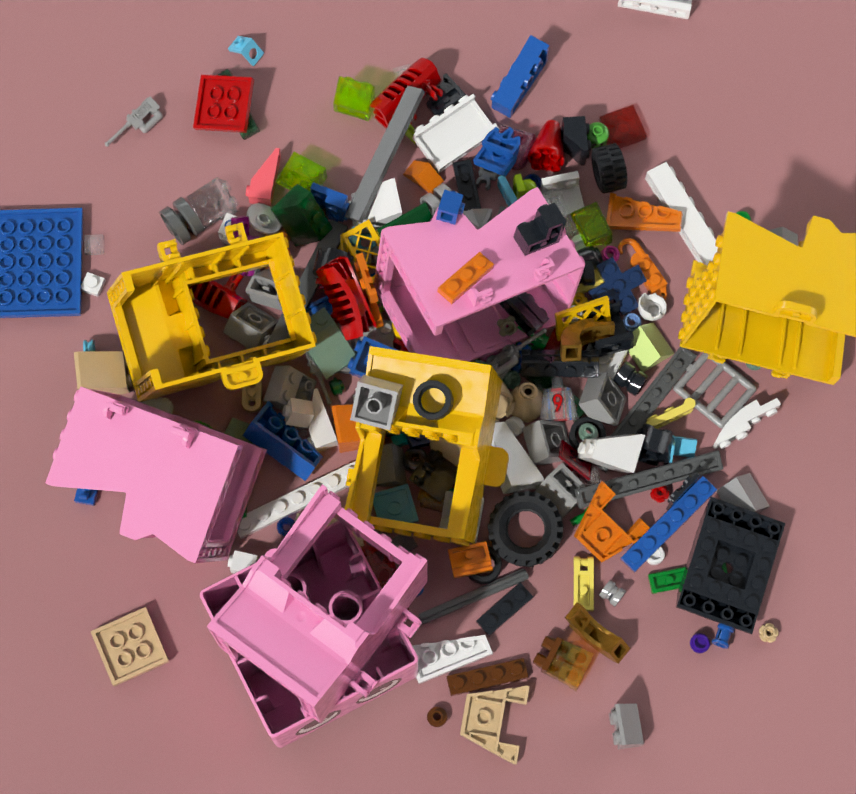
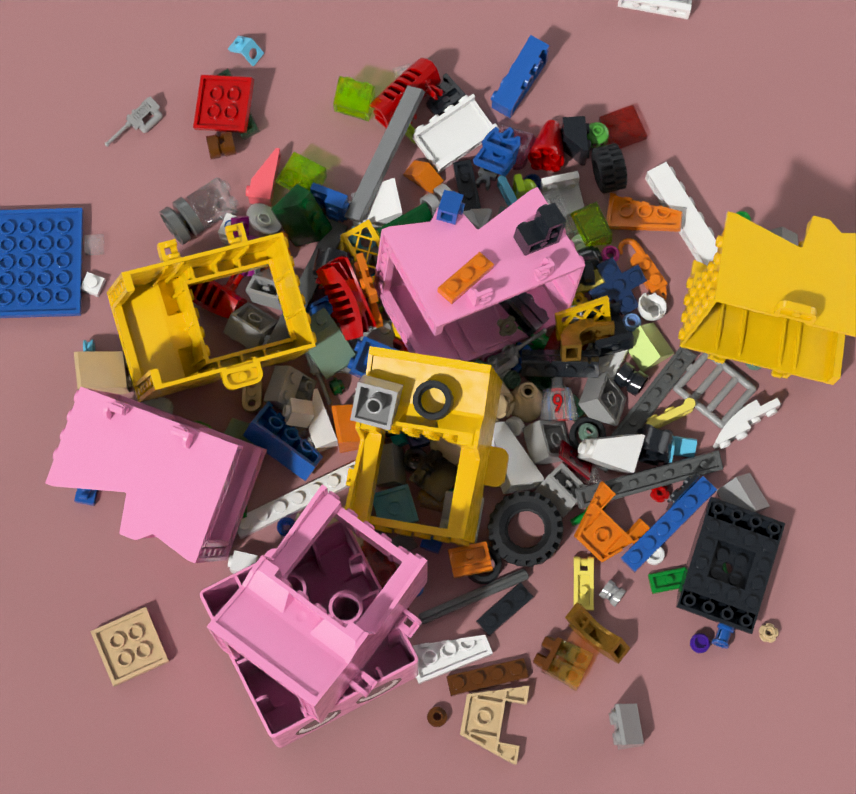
none -> reddish brown wheel [206,131,236,160]
none -> blue plate [420,536,443,554]

